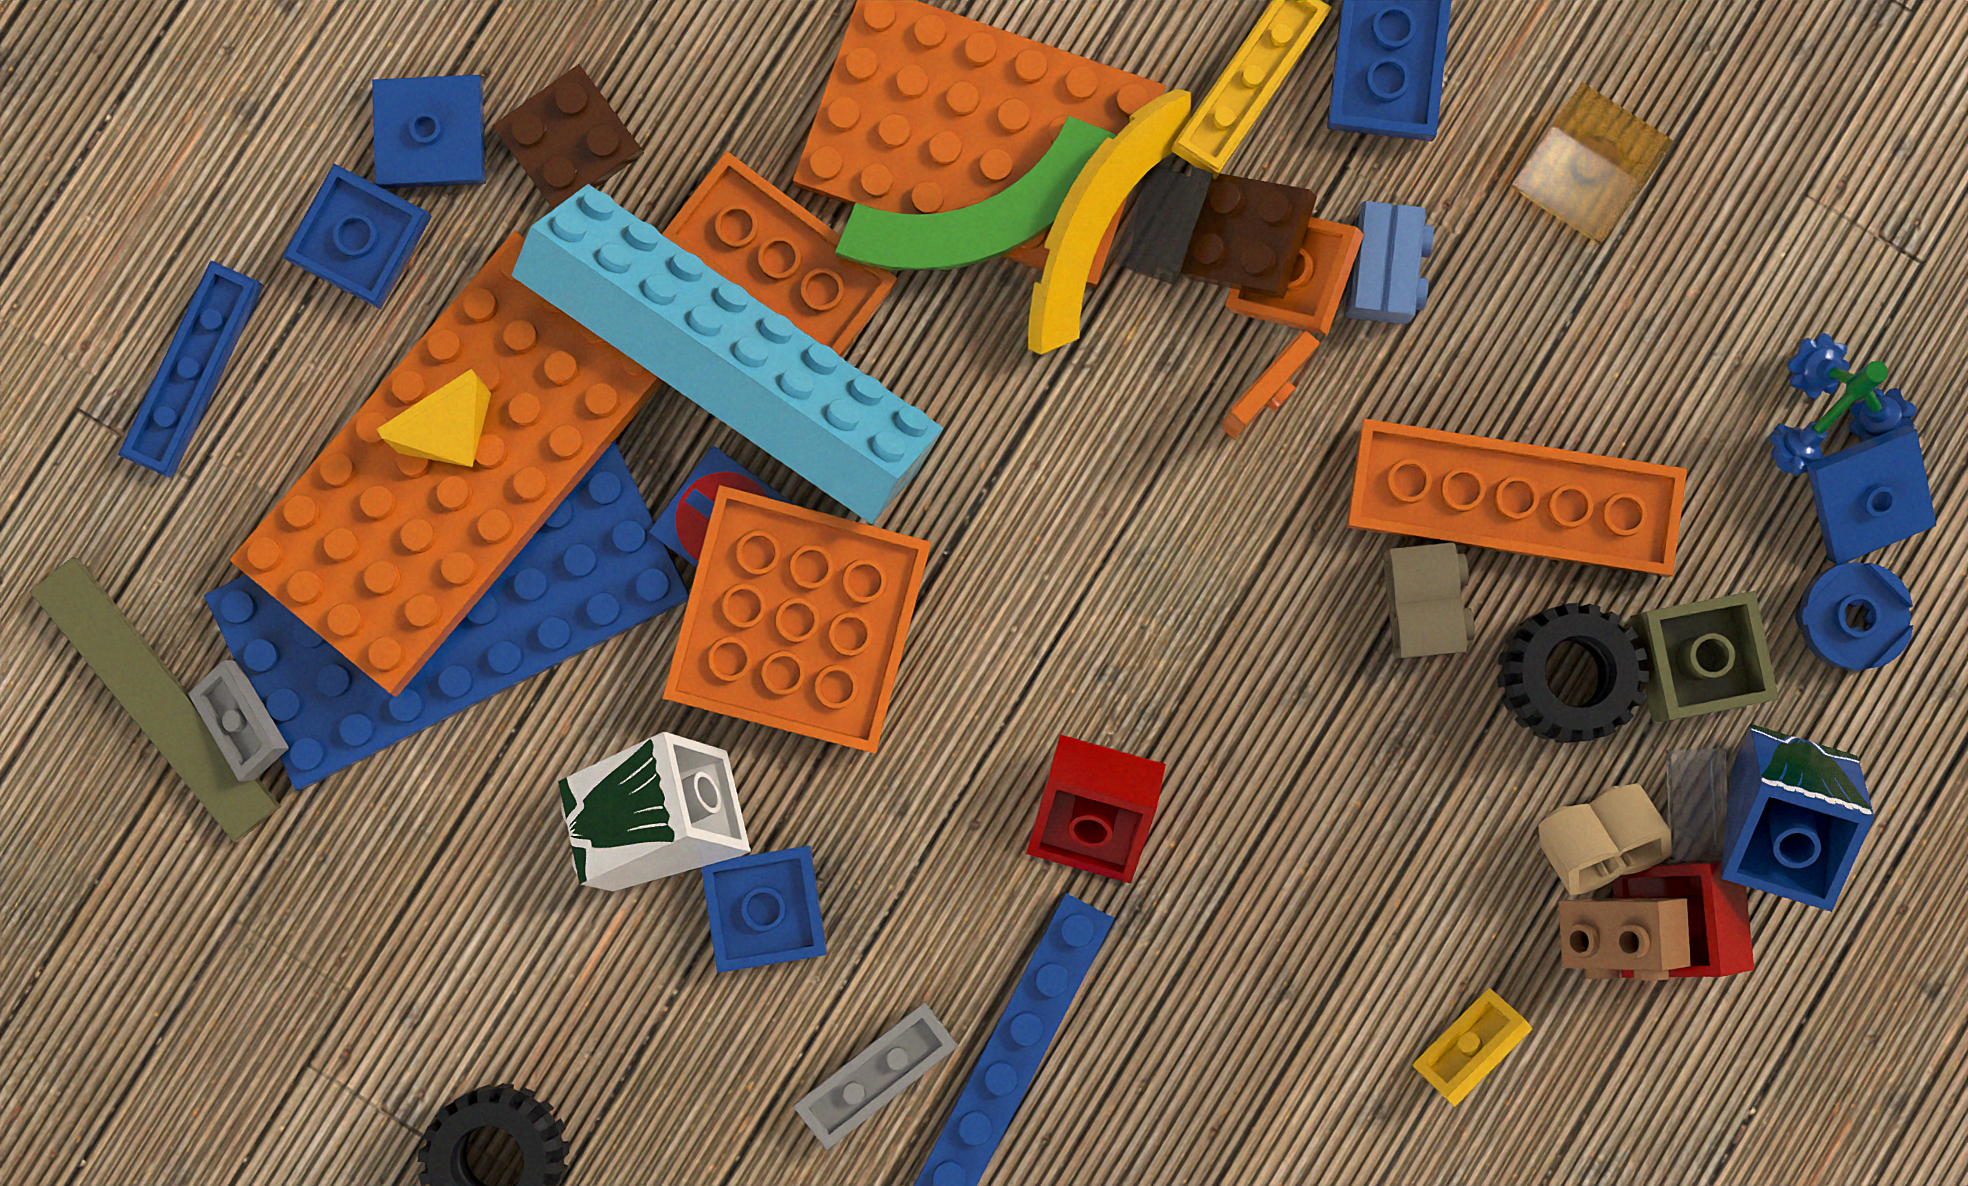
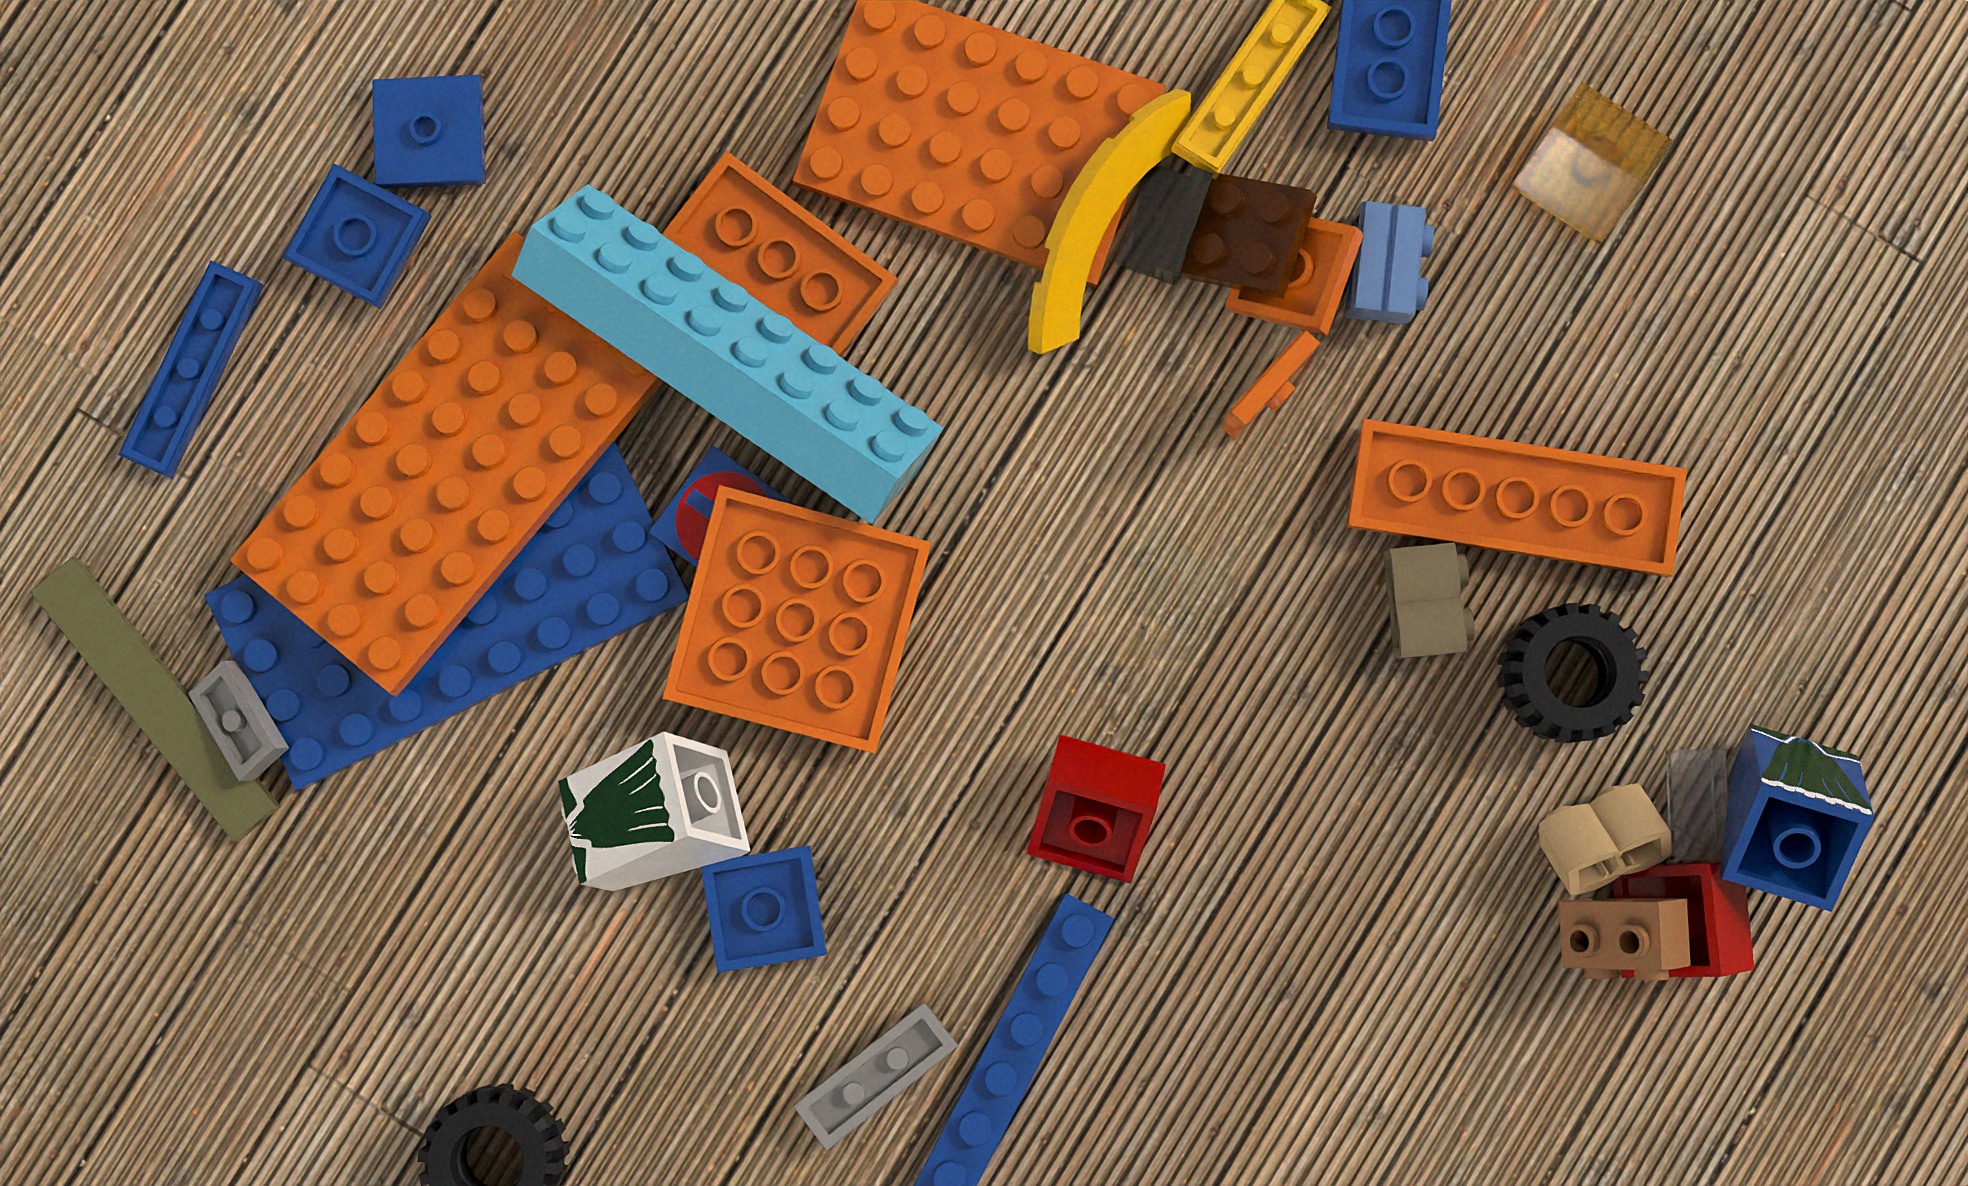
yellow slope [377,369,491,467] -> none
reddish brown plate [493,64,644,210] -> none
bright green tile [835,116,1117,271] -> none
yellow plate [1412,987,1533,1107] -> none
olive brick [1630,591,1779,723] -> none
blue plant [1769,333,1917,477] -> none
blue plate [1795,562,1913,672] -> none
blue plate [1807,425,1937,565] -> none

